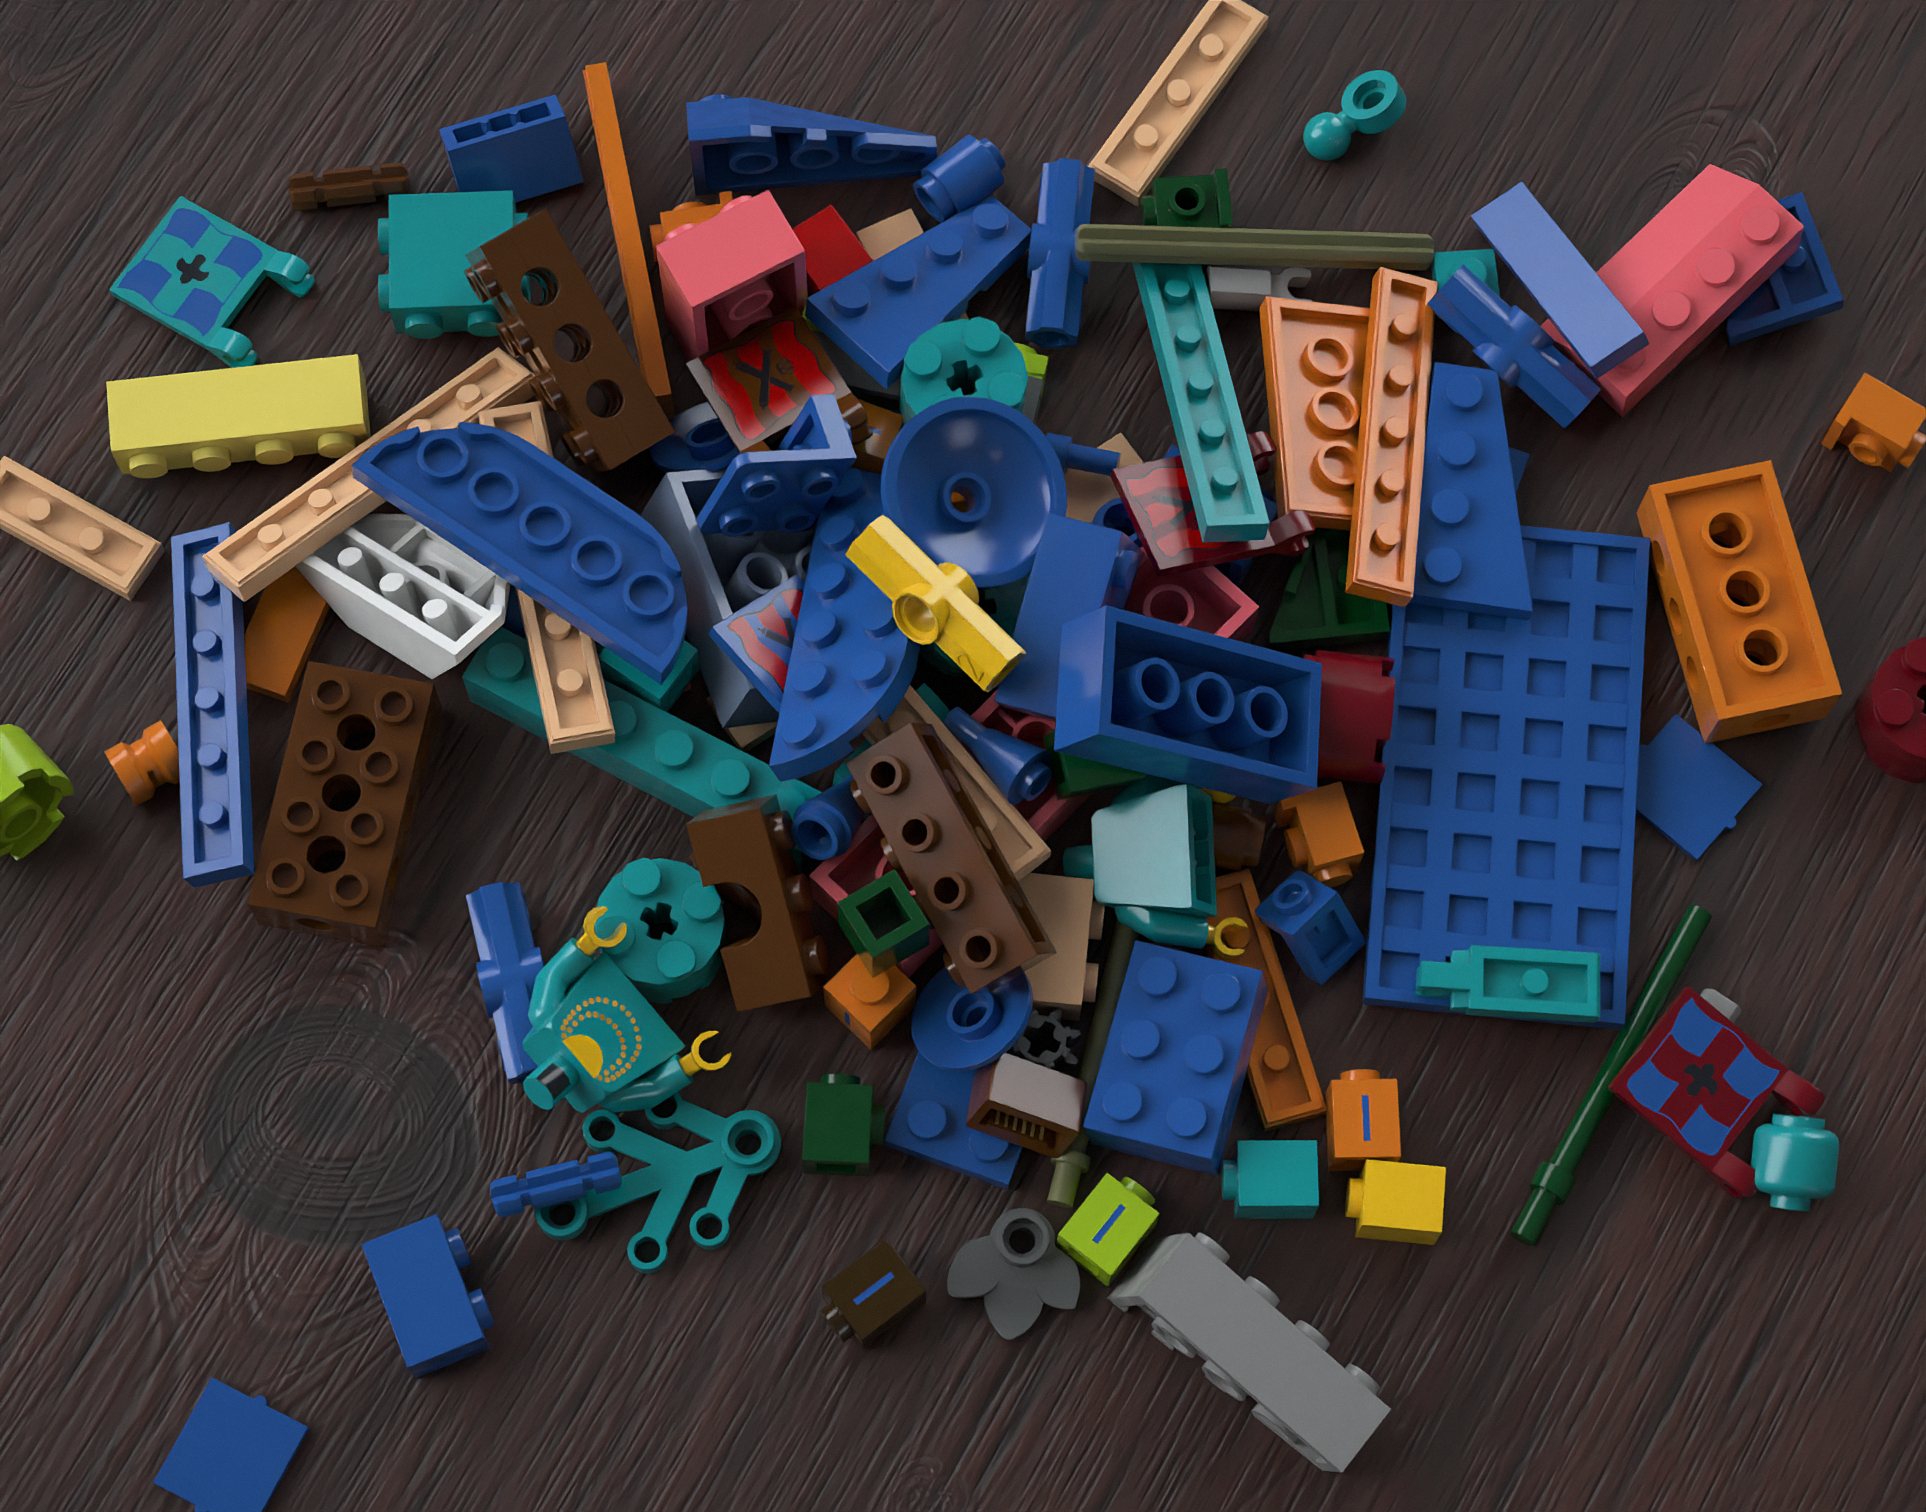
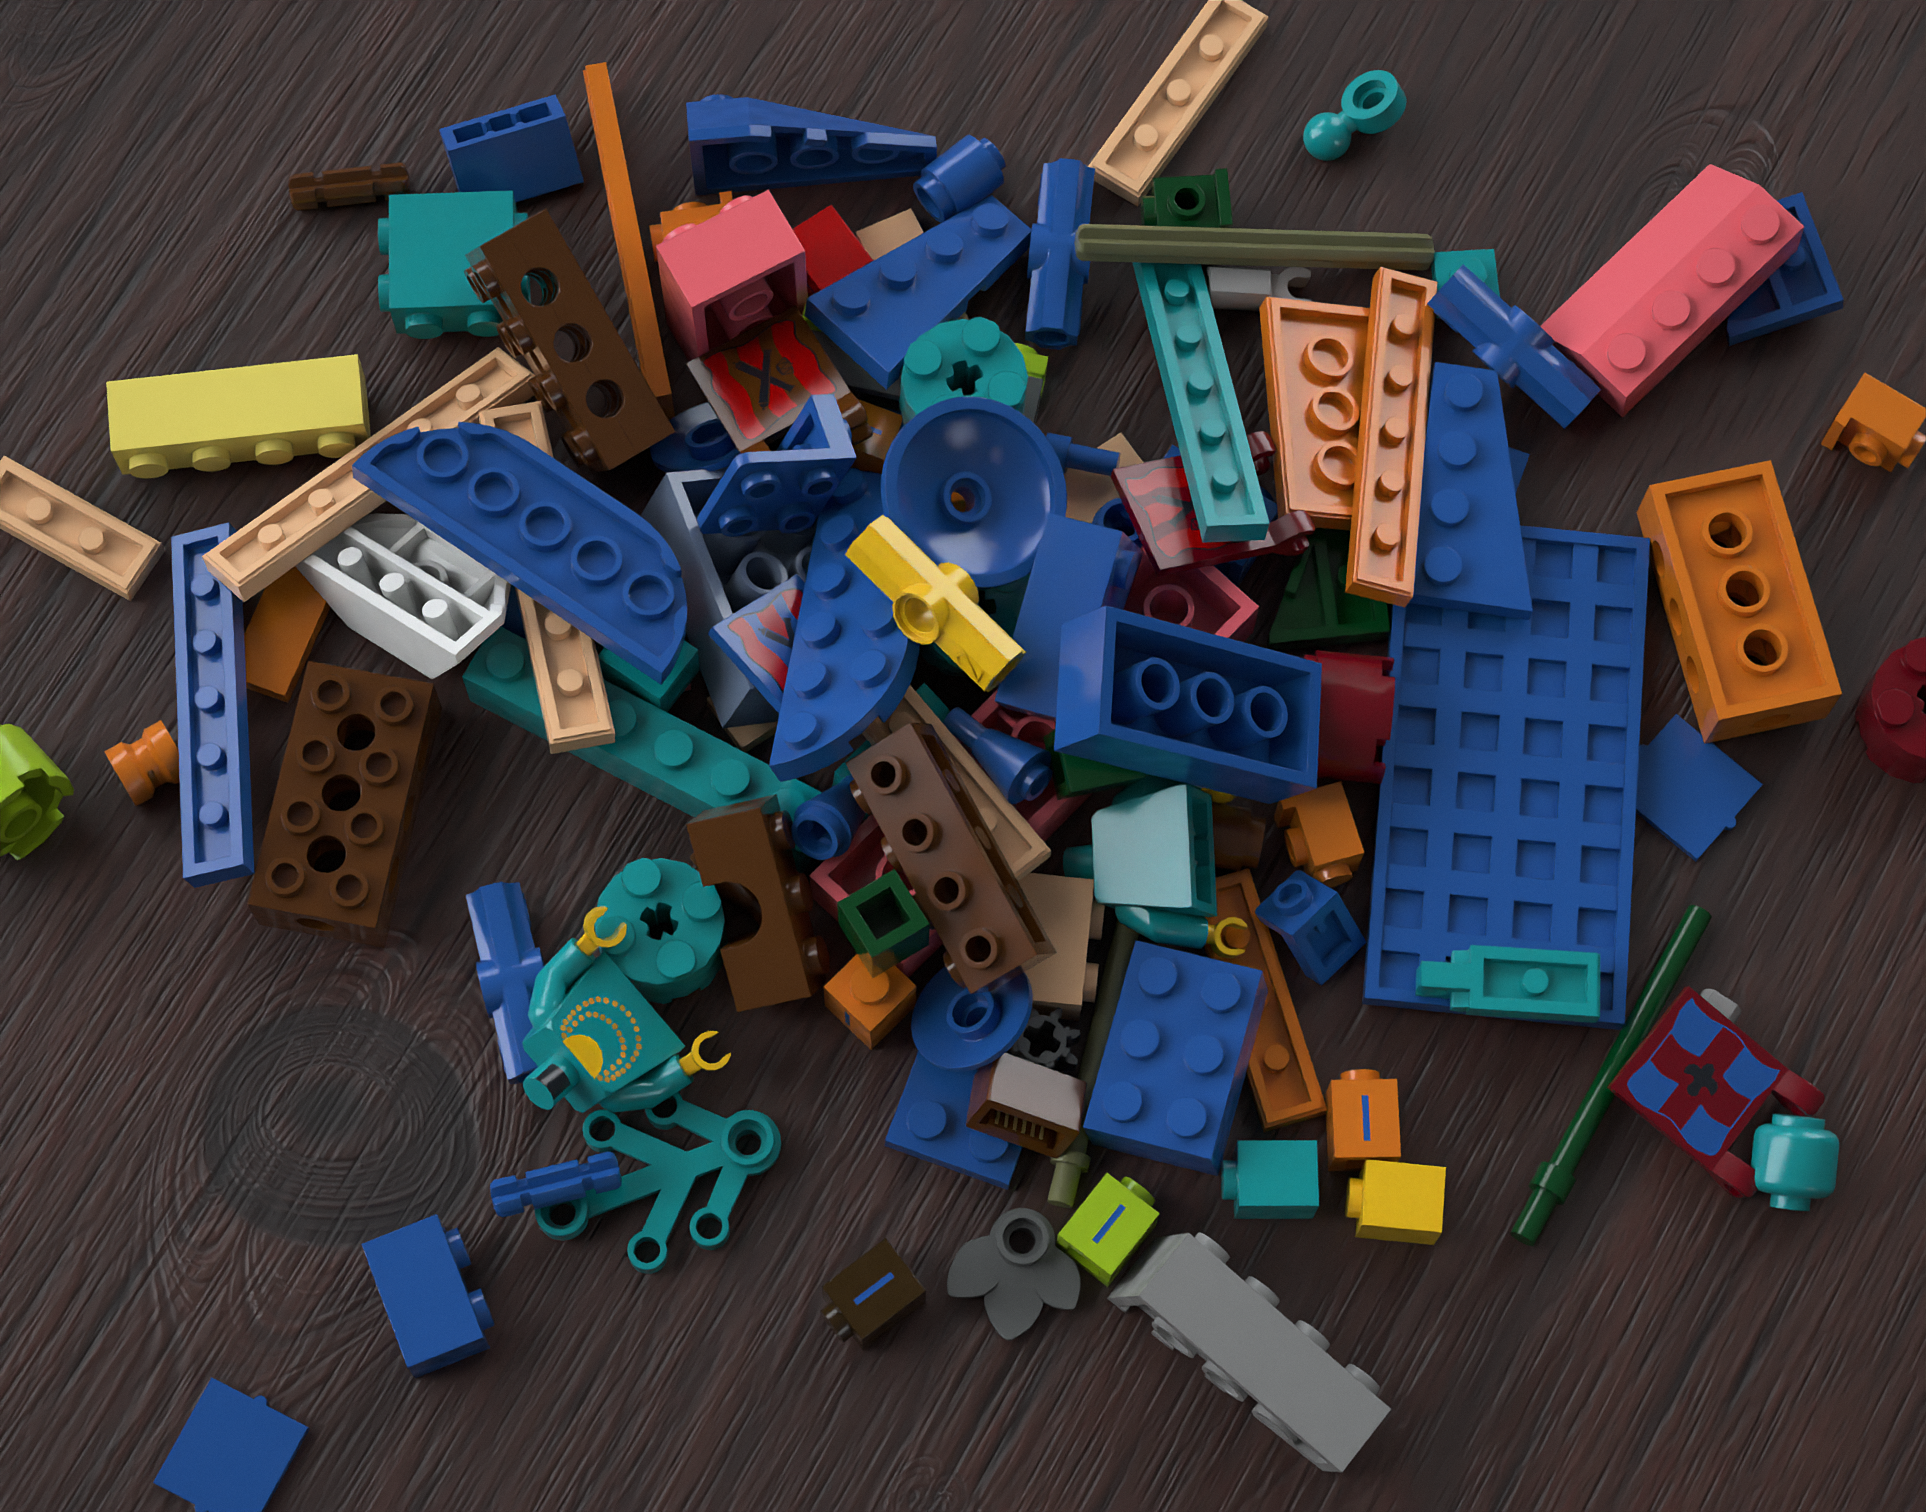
teal flag [109,196,315,368] -> none
dark green brick [802,1074,885,1177] -> none
tile [1471,181,1649,379] -> none

